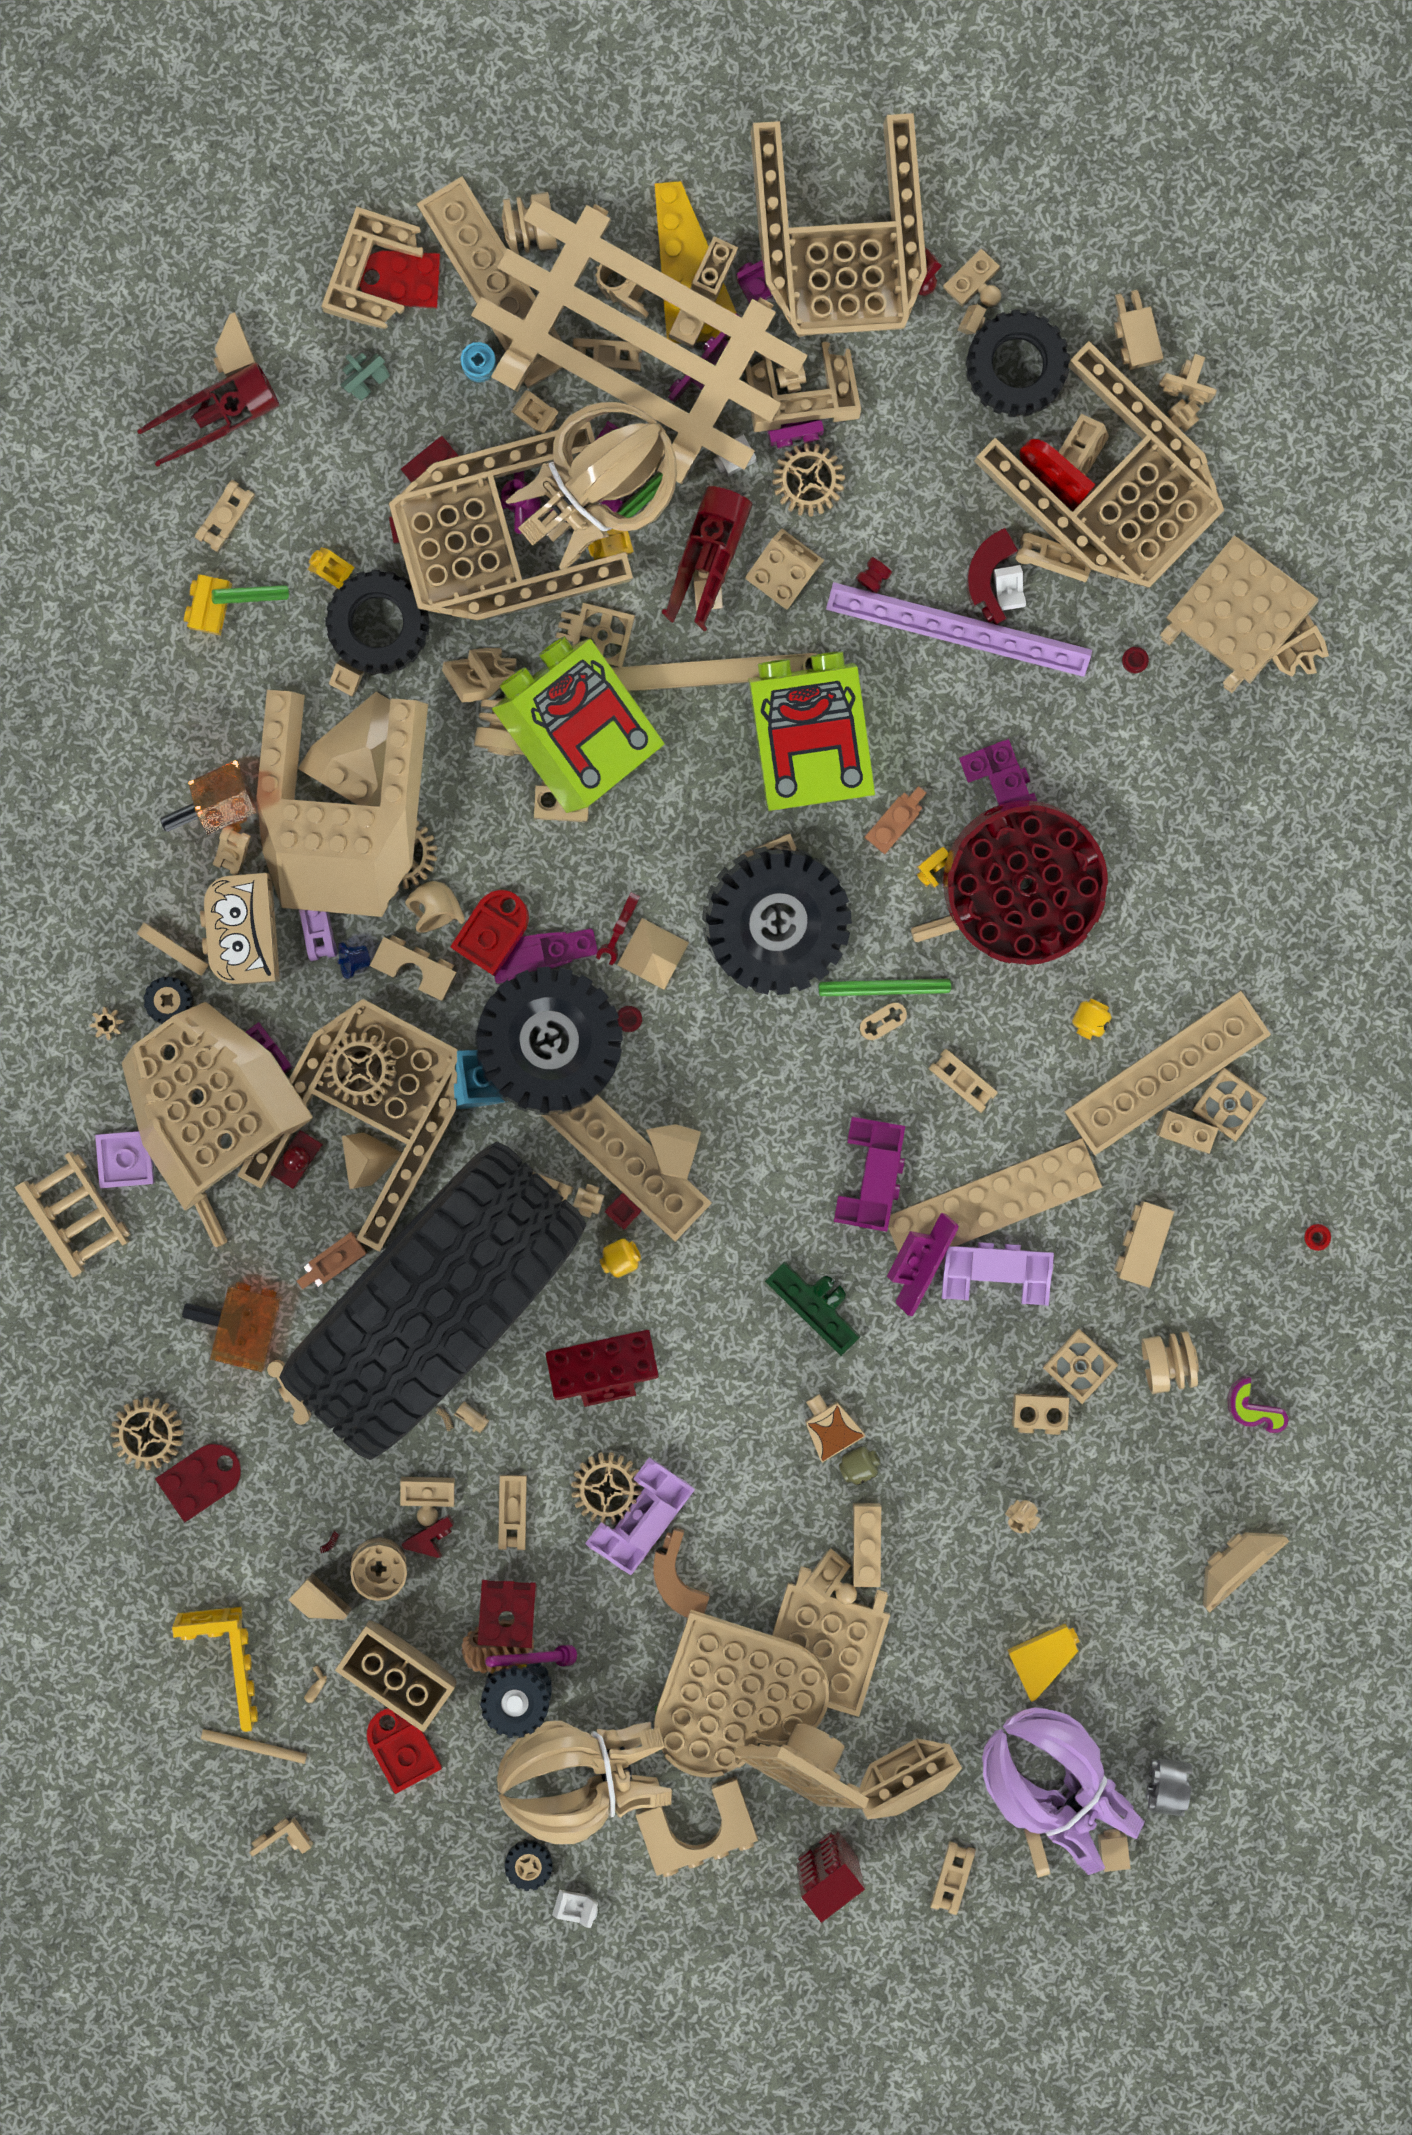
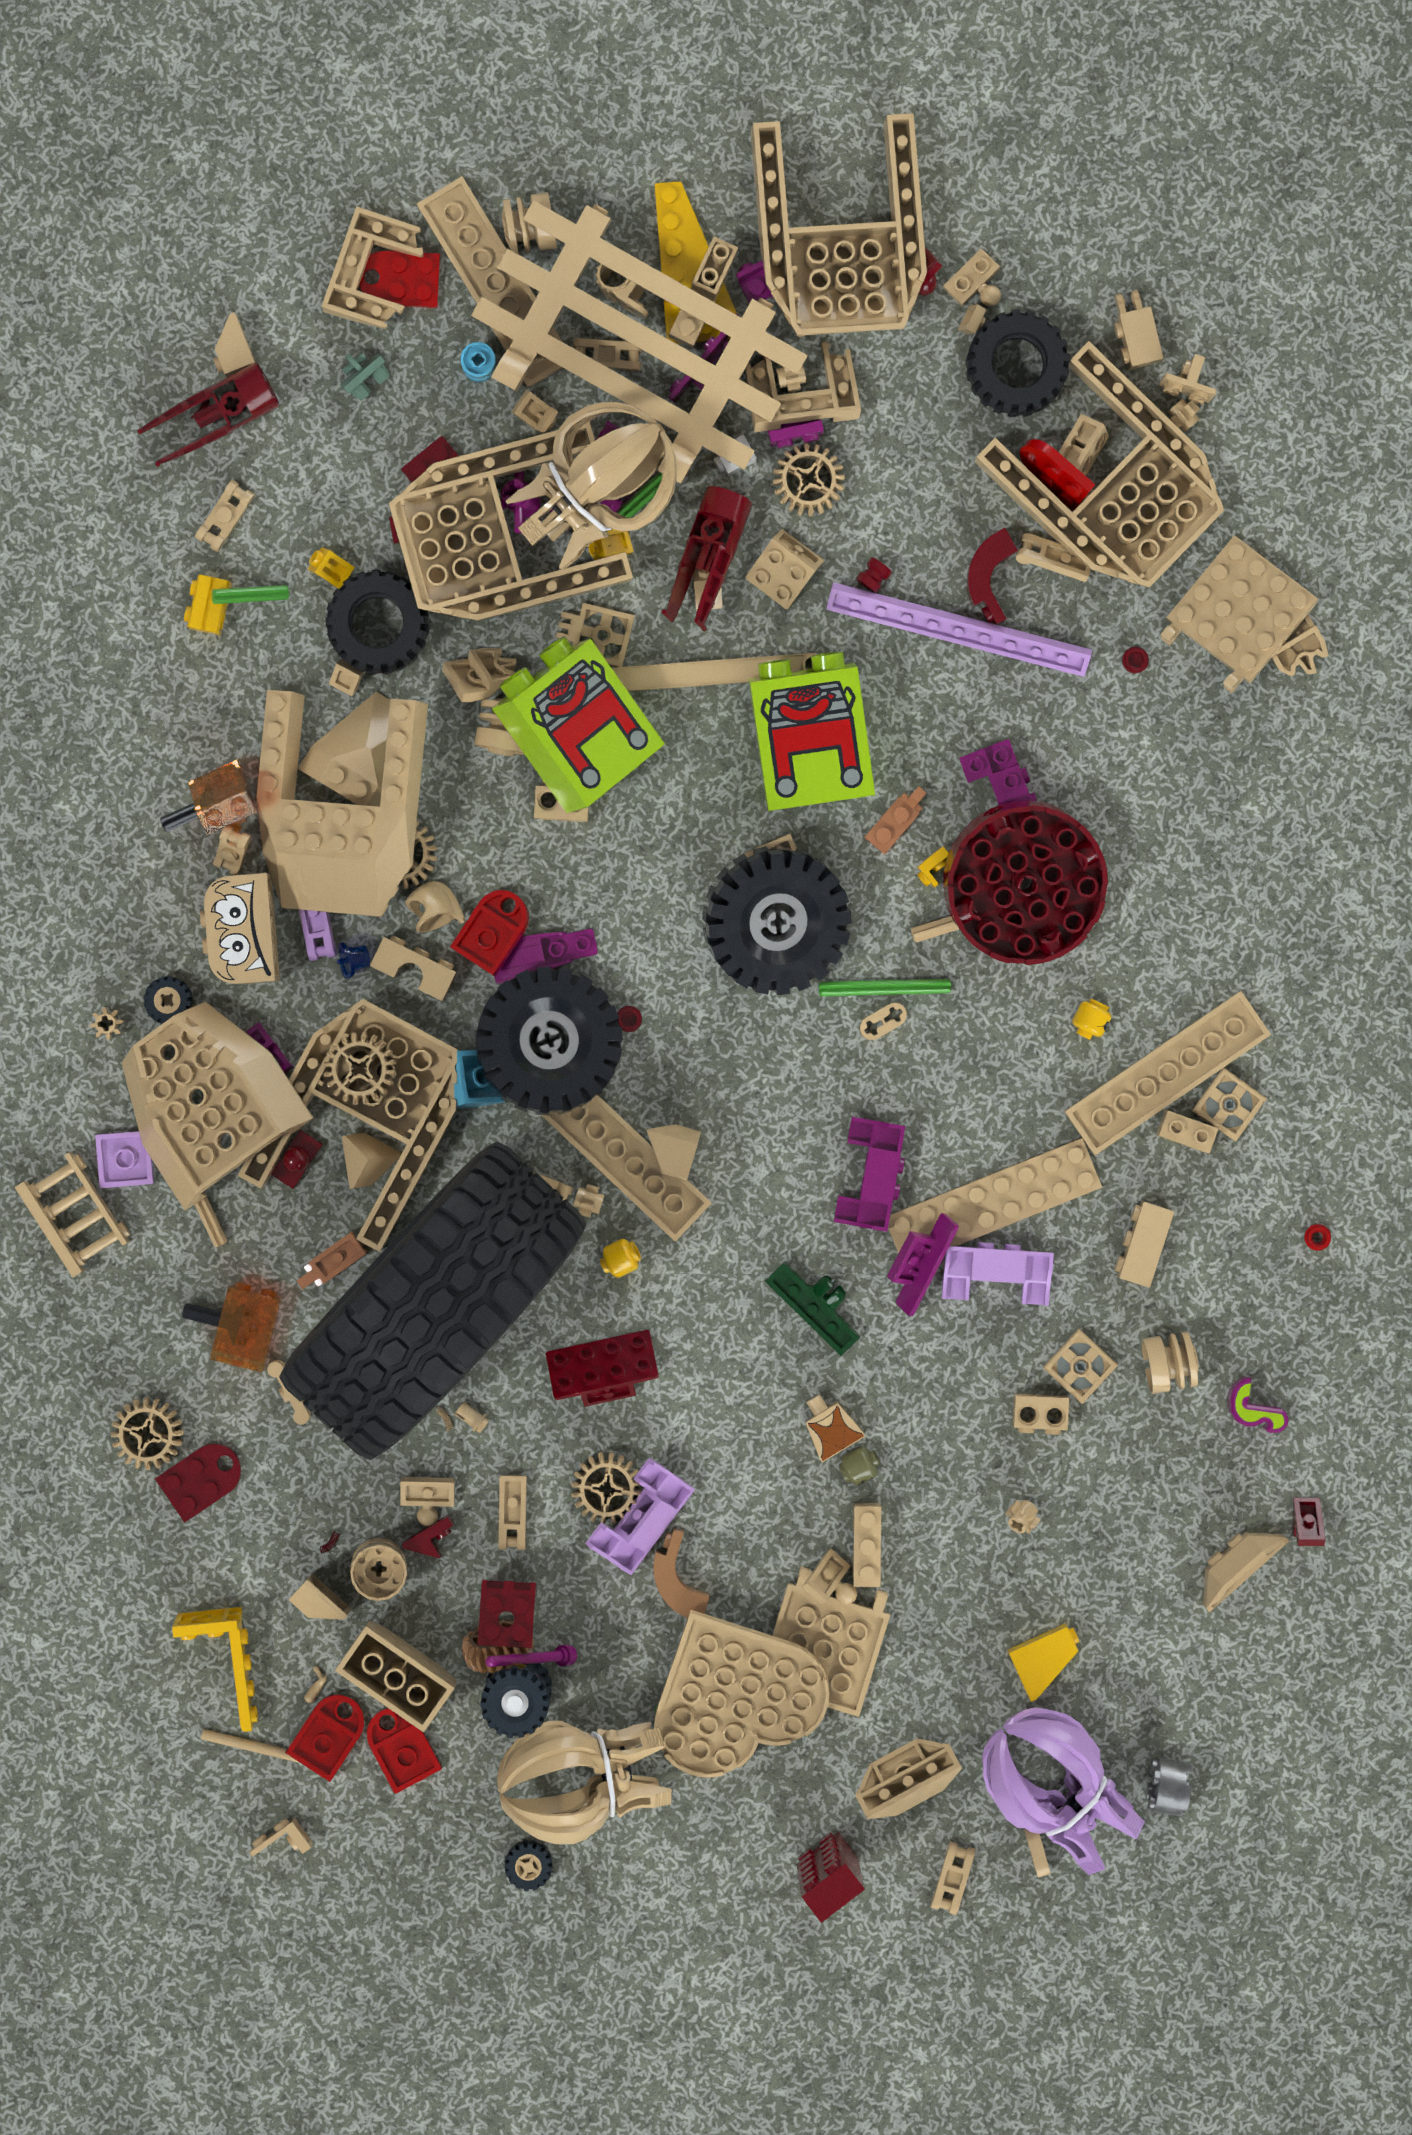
tan beam [137,922,209,976] -> none
white bracket [552,1890,598,1928] -> none
dark red piece [596,892,640,965] -> none
dark red plate [604,1192,642,1230] -> none
tan slope [617,918,689,990] -> none
tan arch [636,1776,758,1877] -> none
tan piece [733,1723,869,1809] -> none
tan plate [928,1048,998,1113] -> none
white bracket [994,565,1026,611] -> none
tan brick [1098,1829,1131,1872] -> none
none -> red plate [285,1695,364,1782]
none -> slope [1293,1497,1326,1546]

